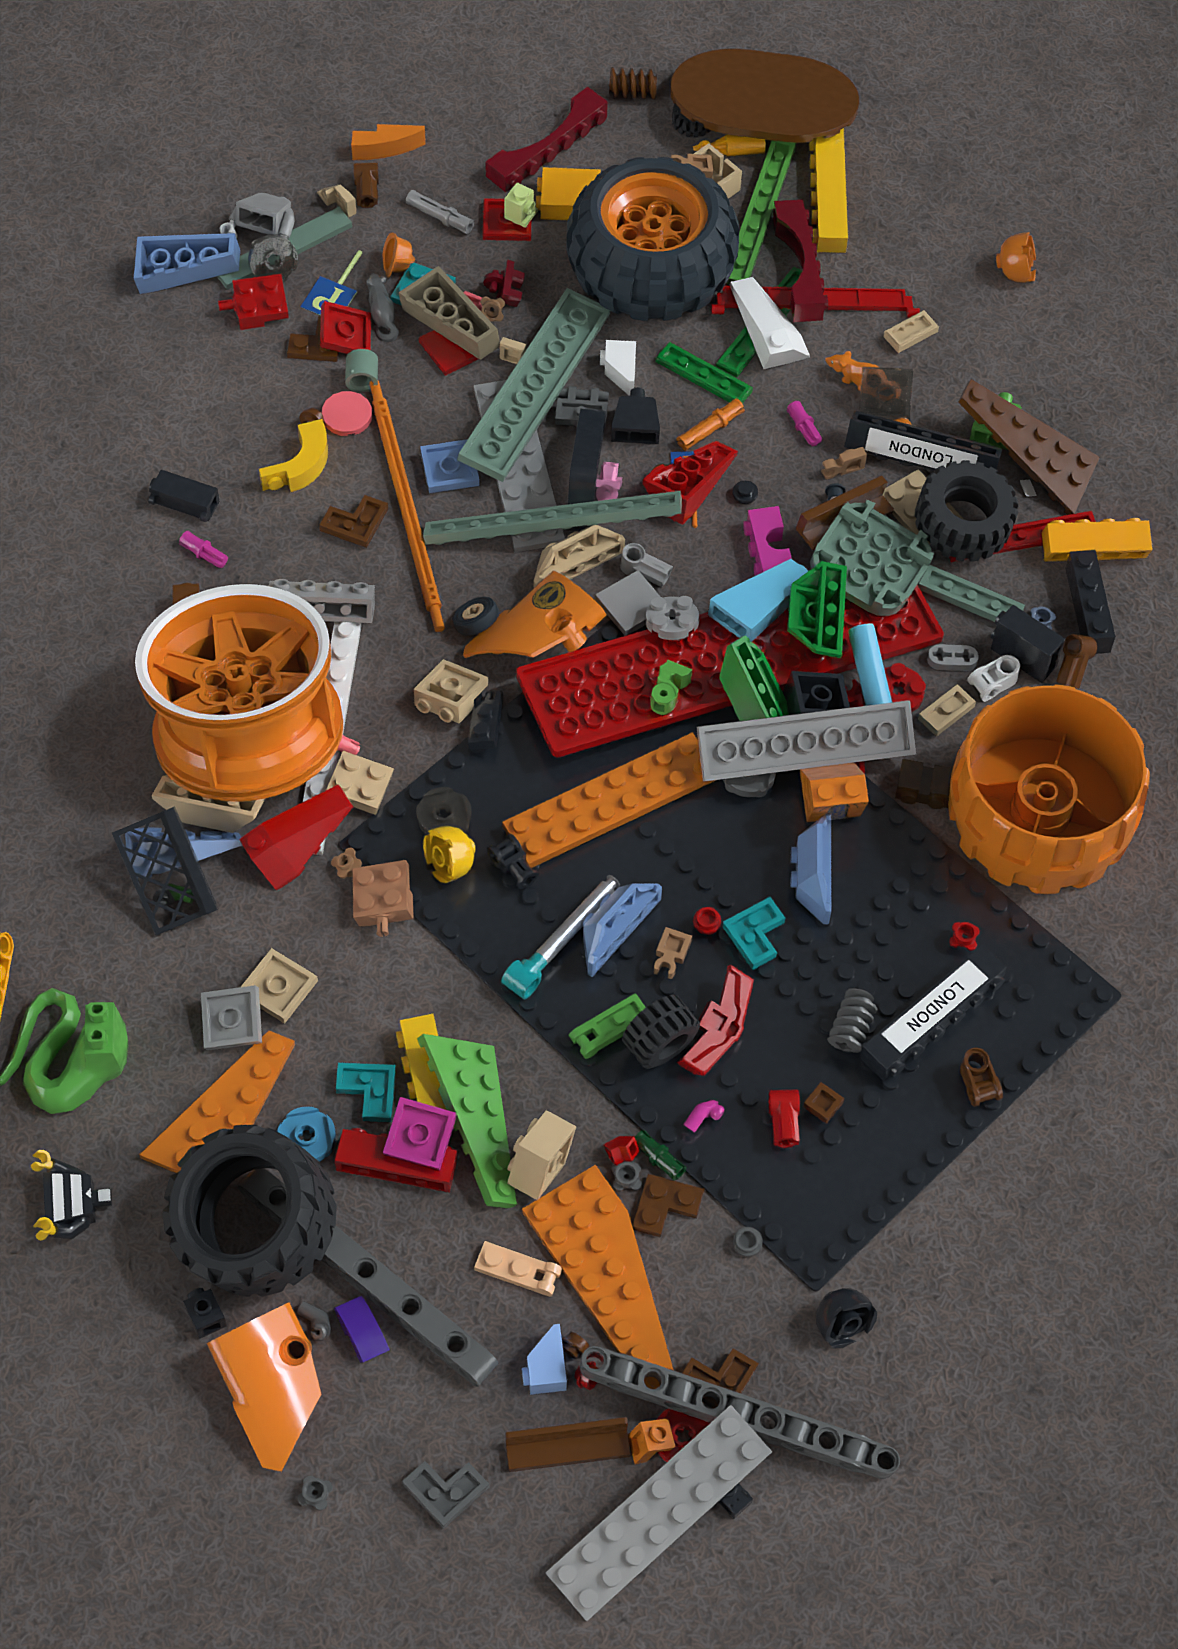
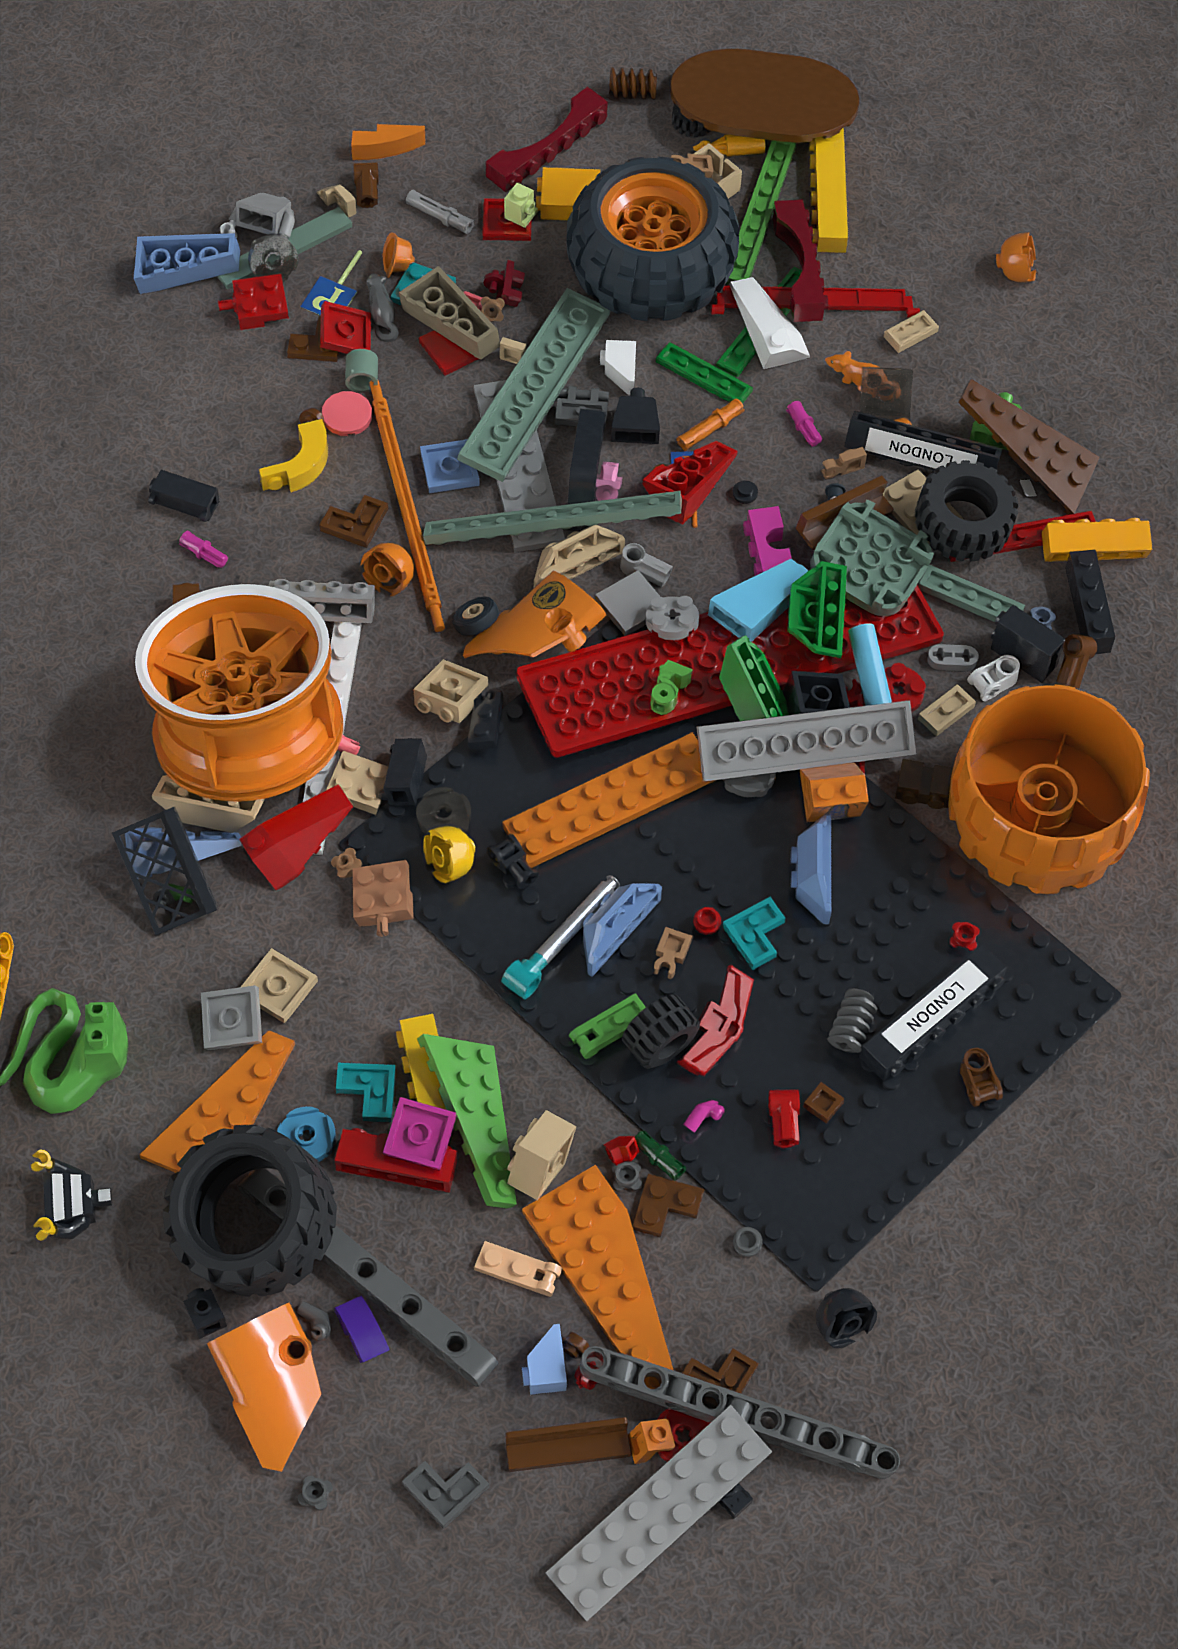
none -> orange cylinder [361,543,414,596]
none -> black brick [378,738,427,806]

